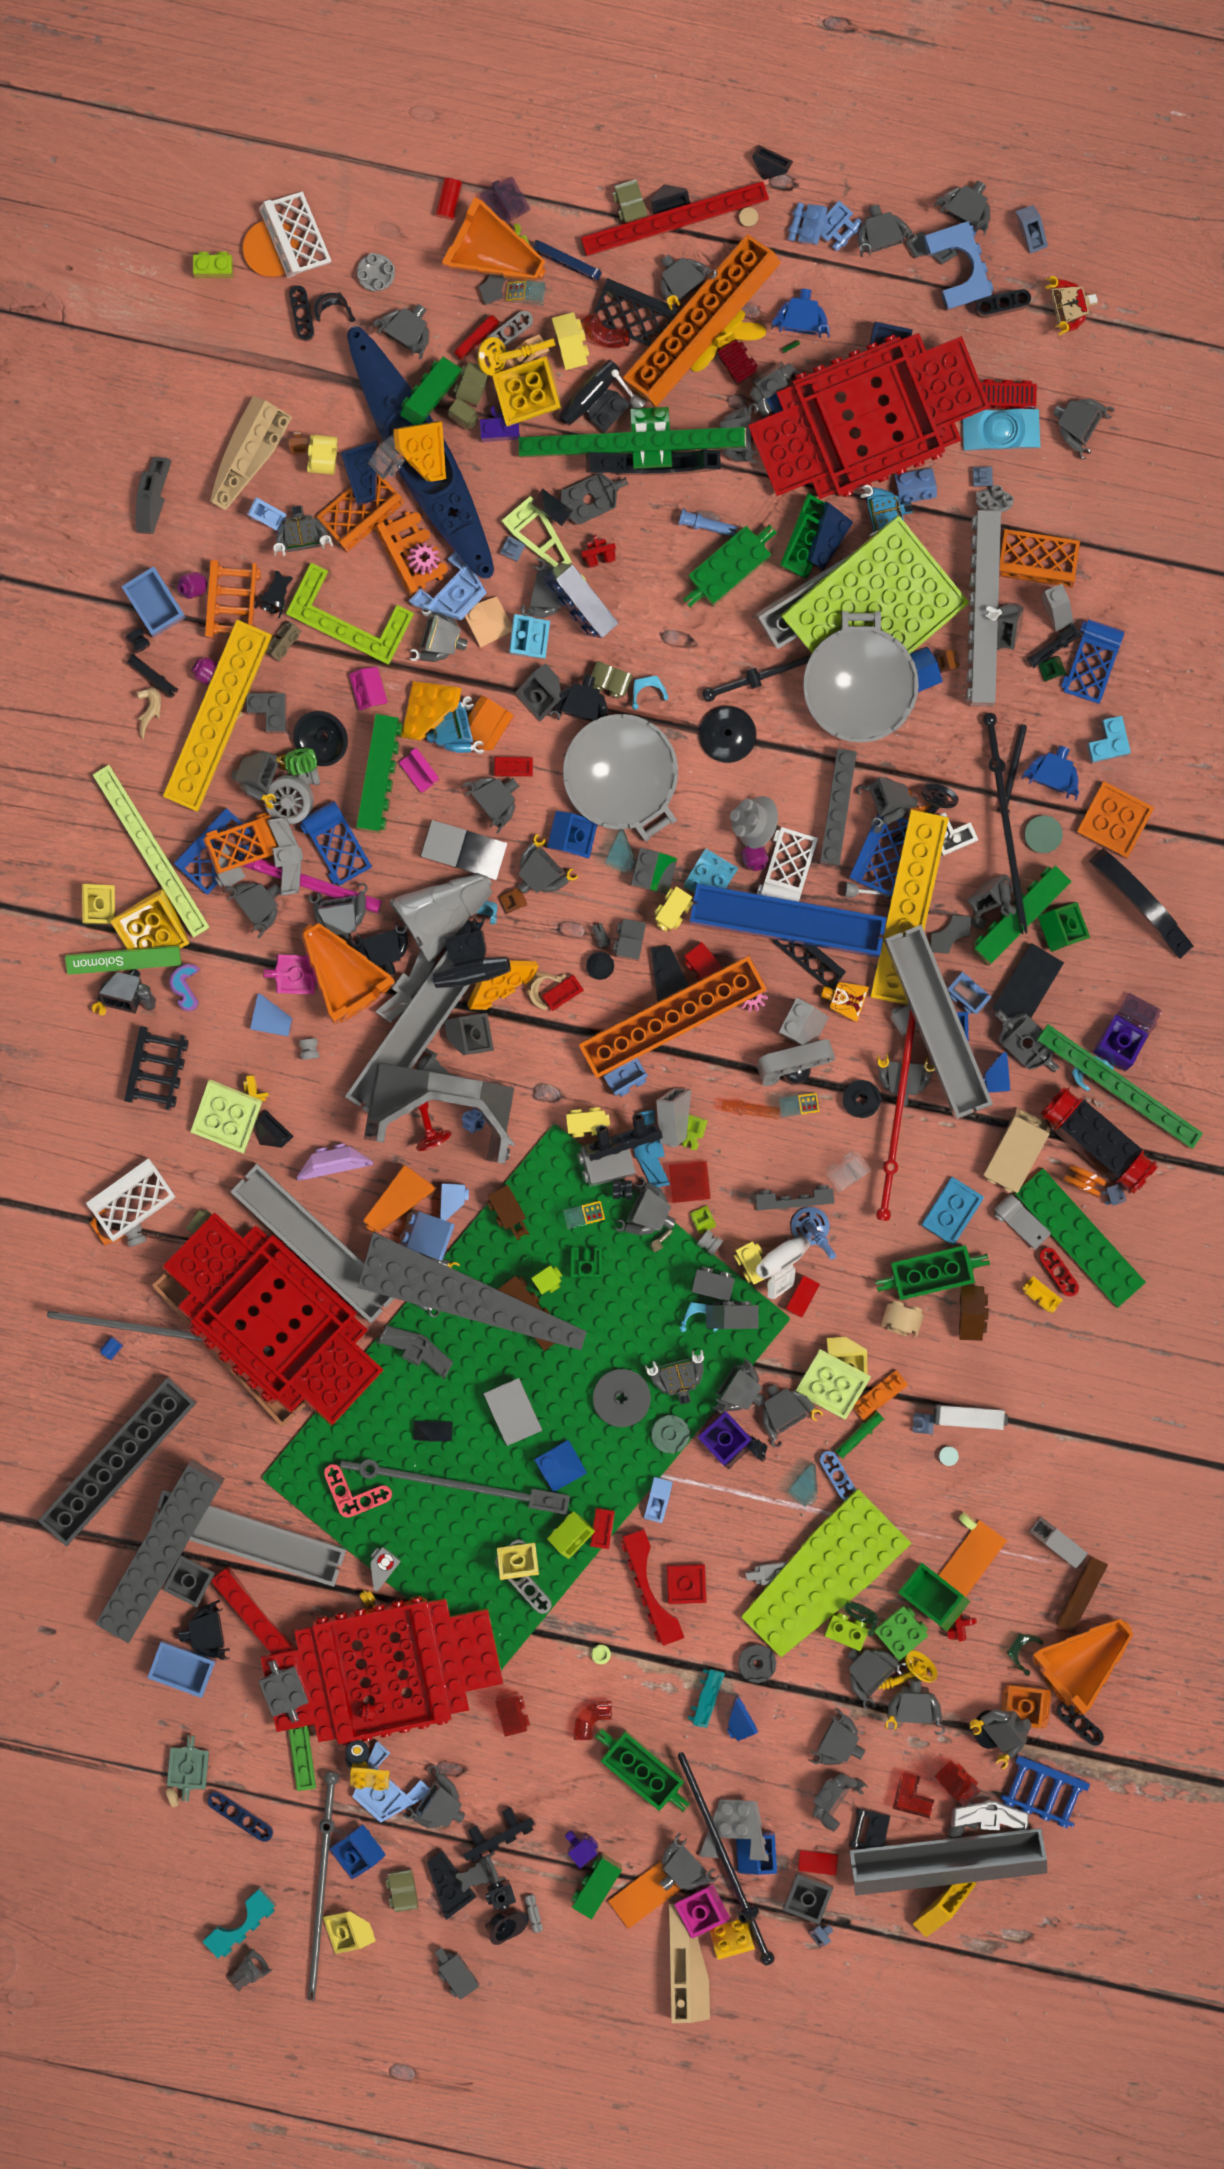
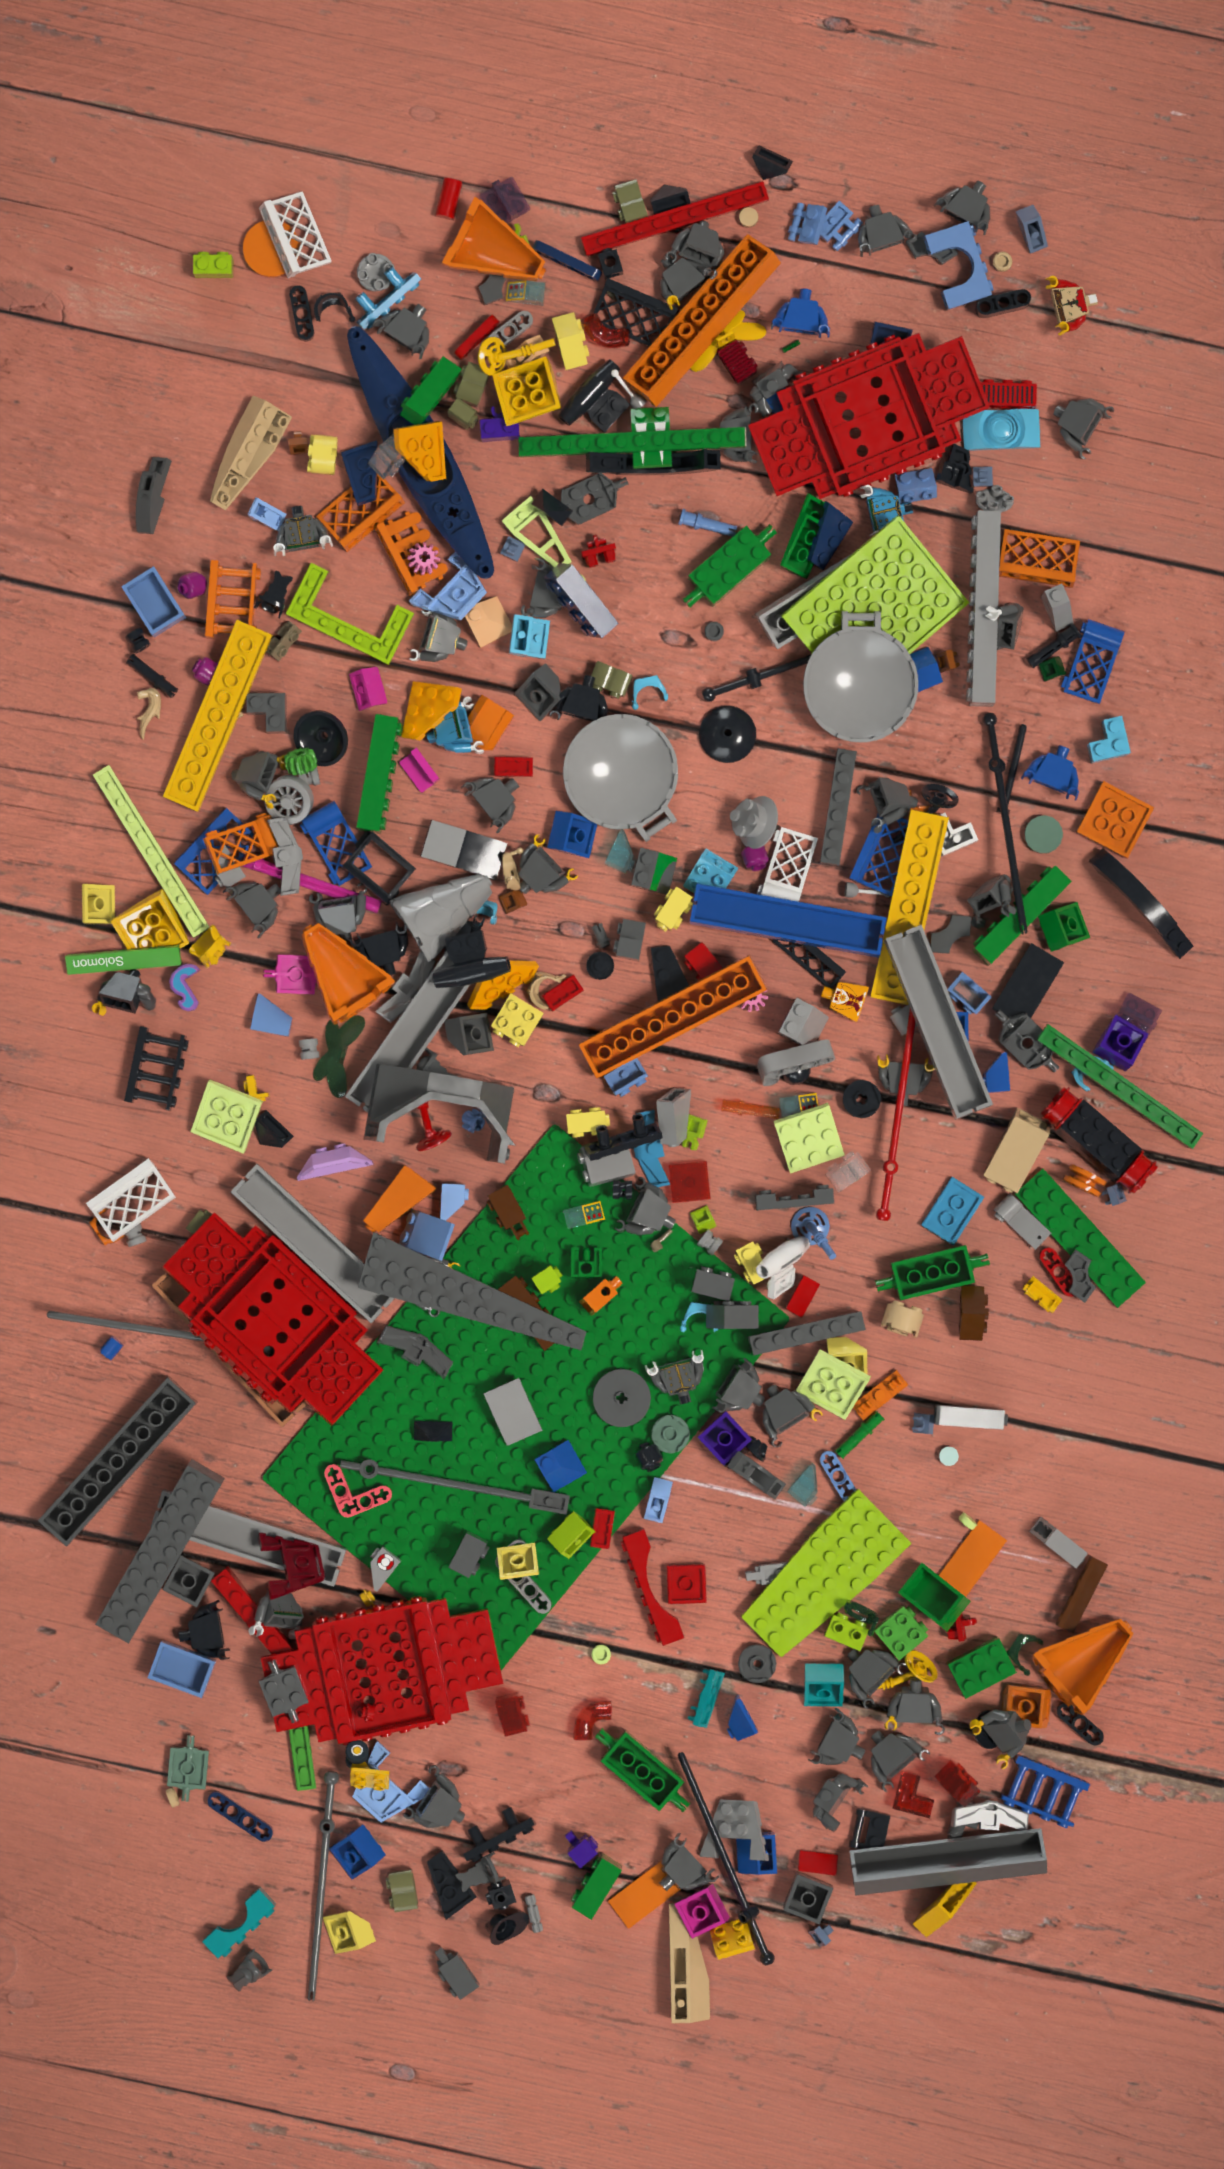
none -> yellow hair [189,925,231,968]
none -> dark grey torso [249,1588,304,1640]
none -> dark red wing [258,1533,325,1600]
none -> clear green piece [313,1015,365,1098]
none -> black piece [341,831,416,906]
none -> dark azure plate [356,267,421,329]
none -> dark grey brick [448,1531,489,1578]
none -> light yellow brick [491,993,544,1048]
none -> tan helmet [502,847,523,890]
none -> orange torso [579,1275,623,1316]
none -> black brick [598,248,623,280]
none -> black head [635,1442,663,1472]
none -> dark grey torso [664,221,724,279]
none -> dark grey tile [705,622,724,642]
none -> dark grey arch [728,1451,786,1499]
none -> dark grey arch [747,1311,866,1356]
none -> yellowish green plate [773,1103,845,1174]
none -> teal slope [804,1663,844,1707]
none -> dark grey torso [871,1731,930,1792]
none -> black slope [935,444,974,493]
none -> green piece [946,1636,1017,1699]
none -> tan tile [993,252,1012,272]
none -> dark grey tile [1065,1249,1096,1303]

